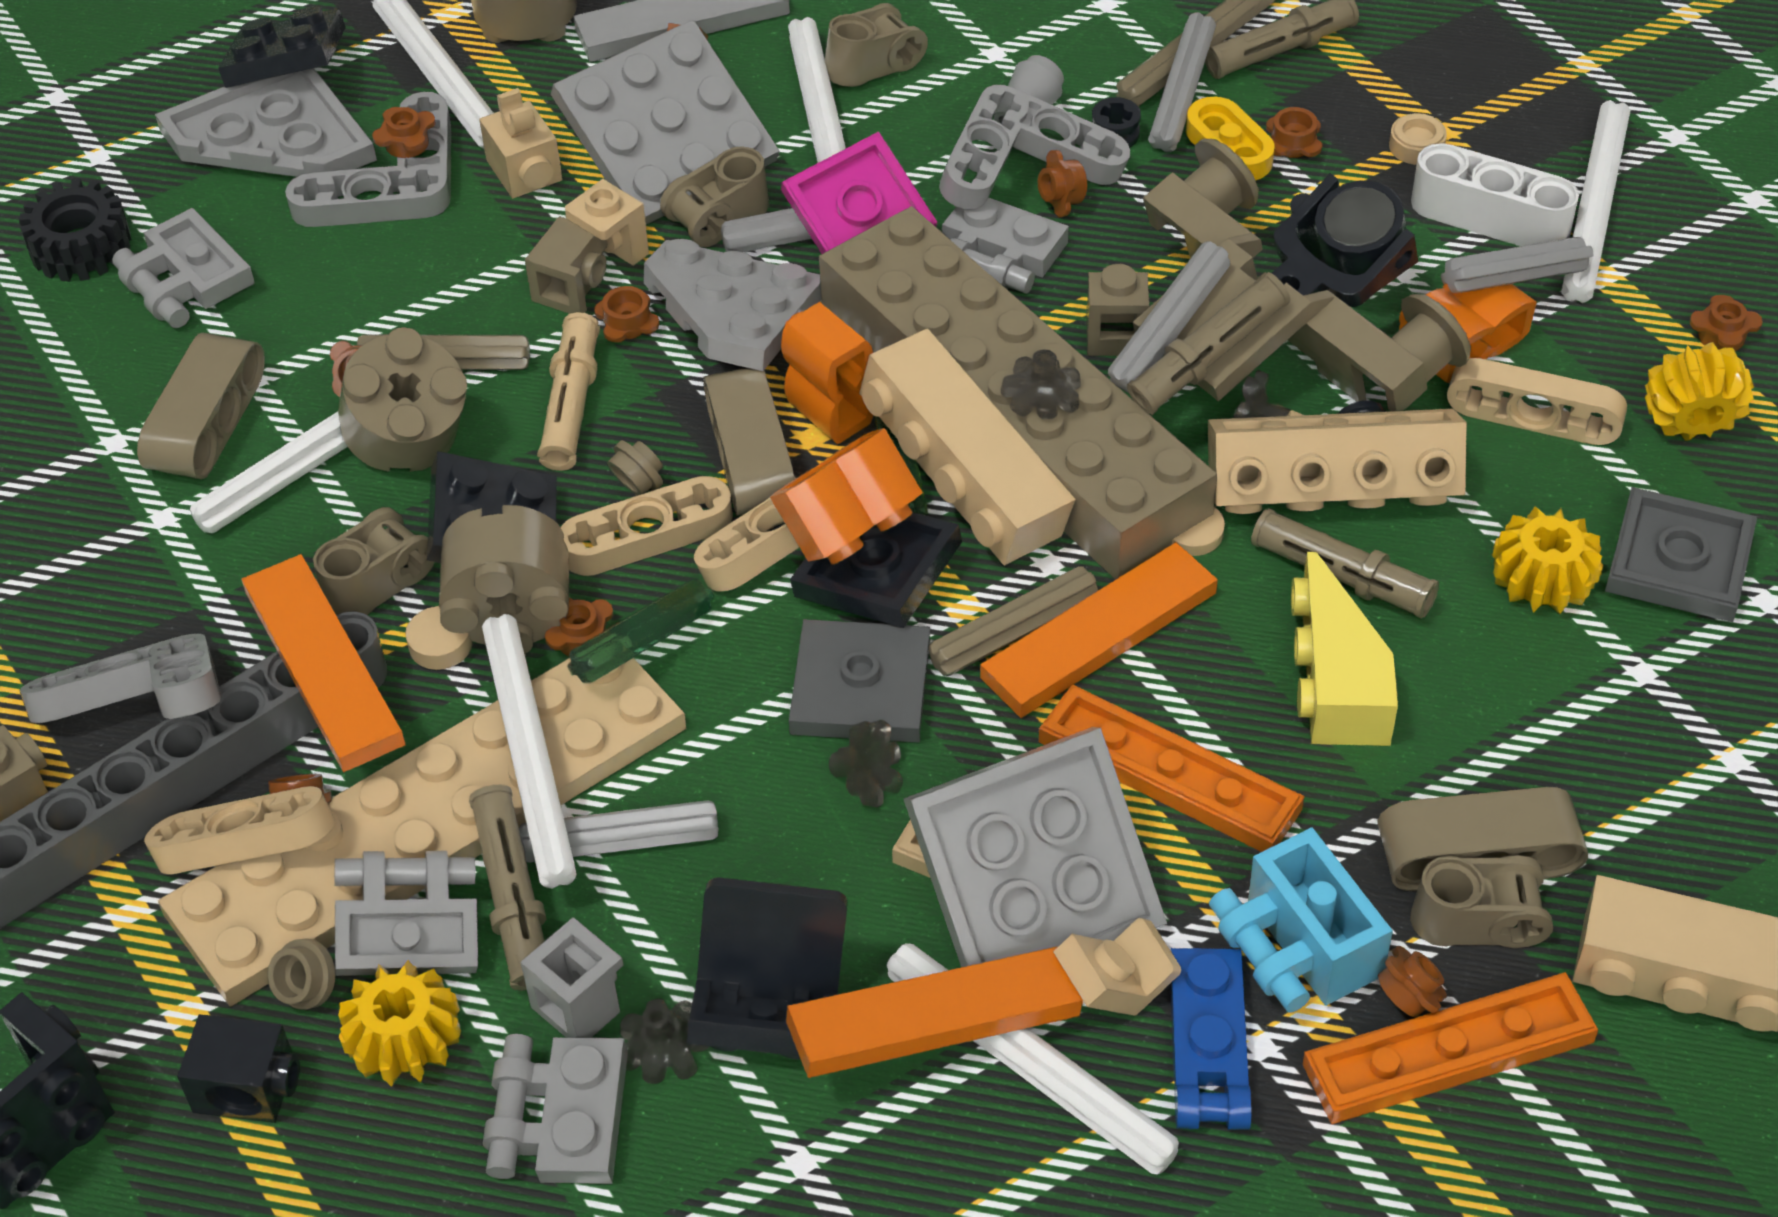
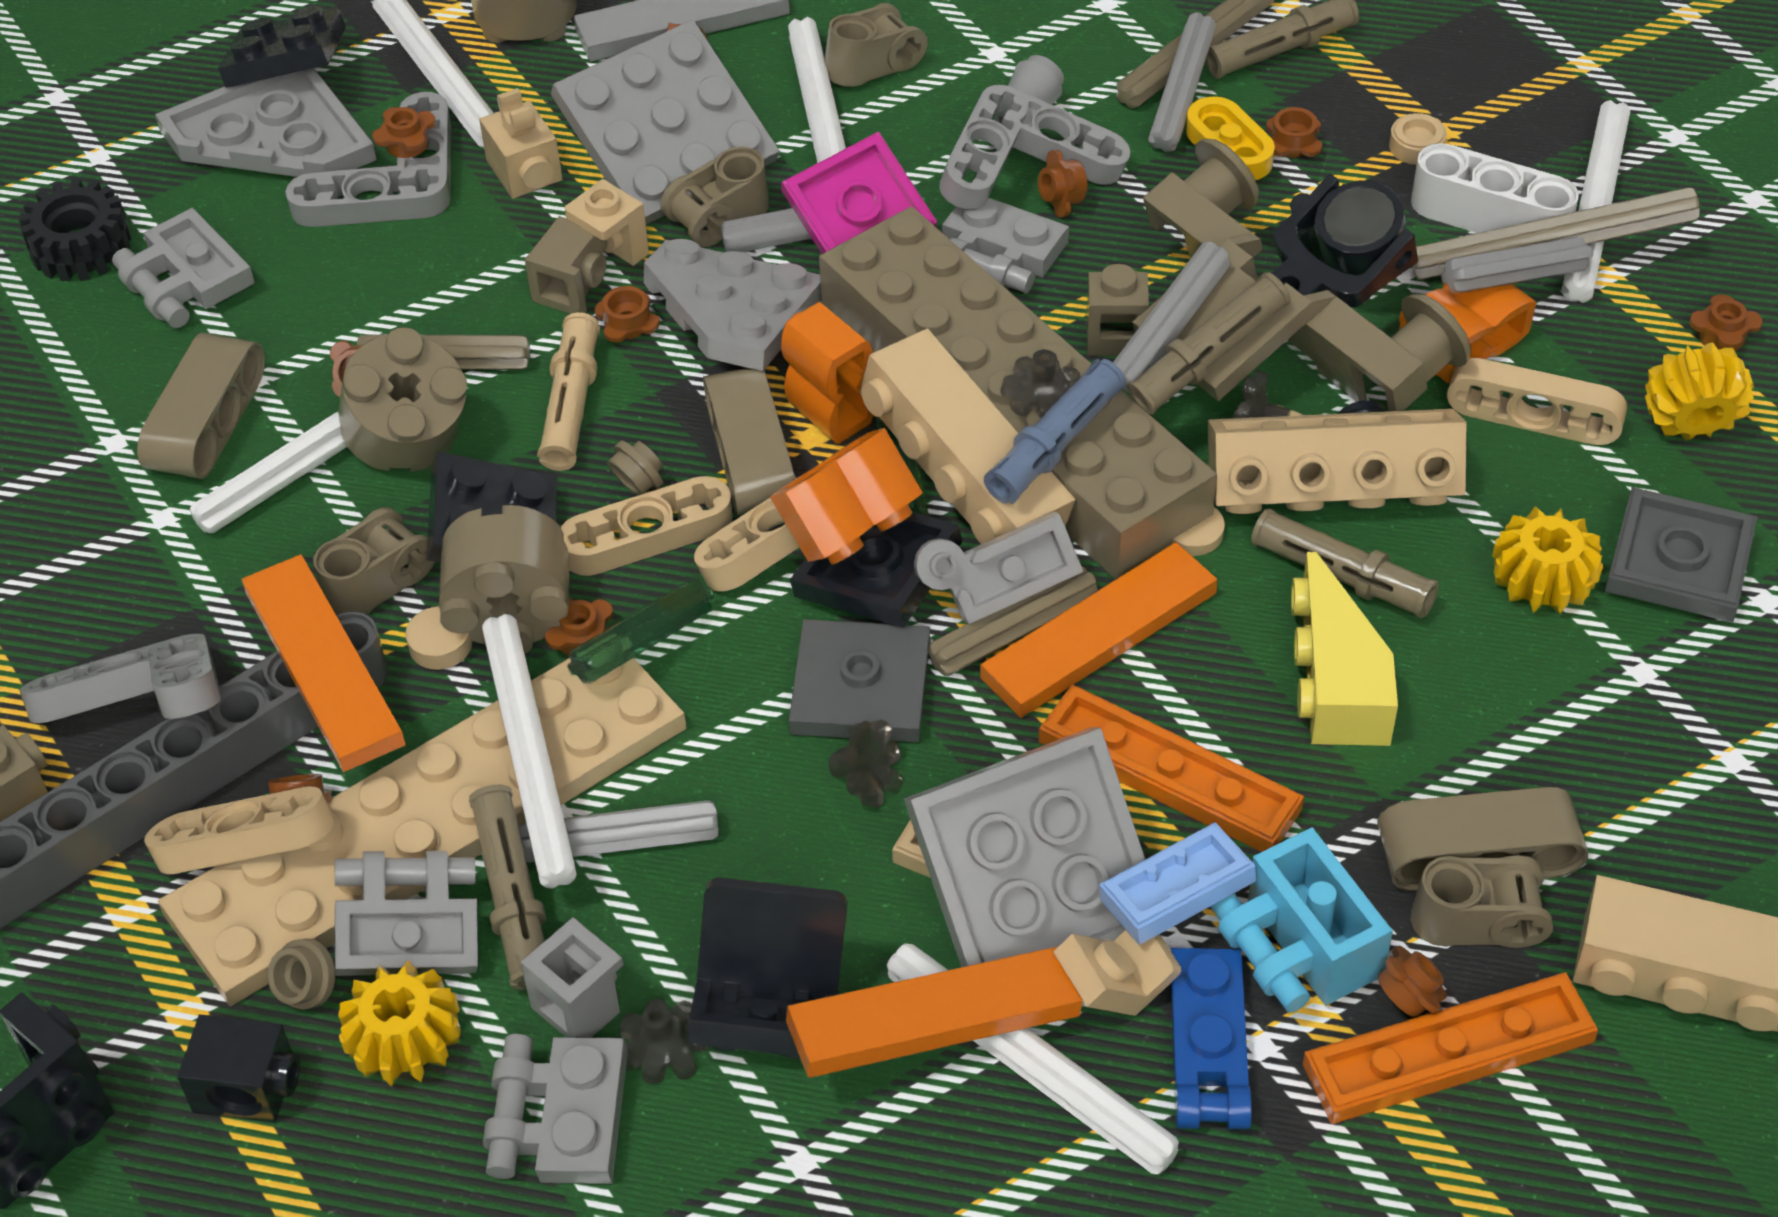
black bush [1092,97,1141,148] -> none
none -> light grey hinge [914,511,1083,624]
none -> sand blue pin [984,359,1126,504]
none -> light blue plate [1099,822,1256,945]
none -> dark tan axle [1412,187,1700,280]

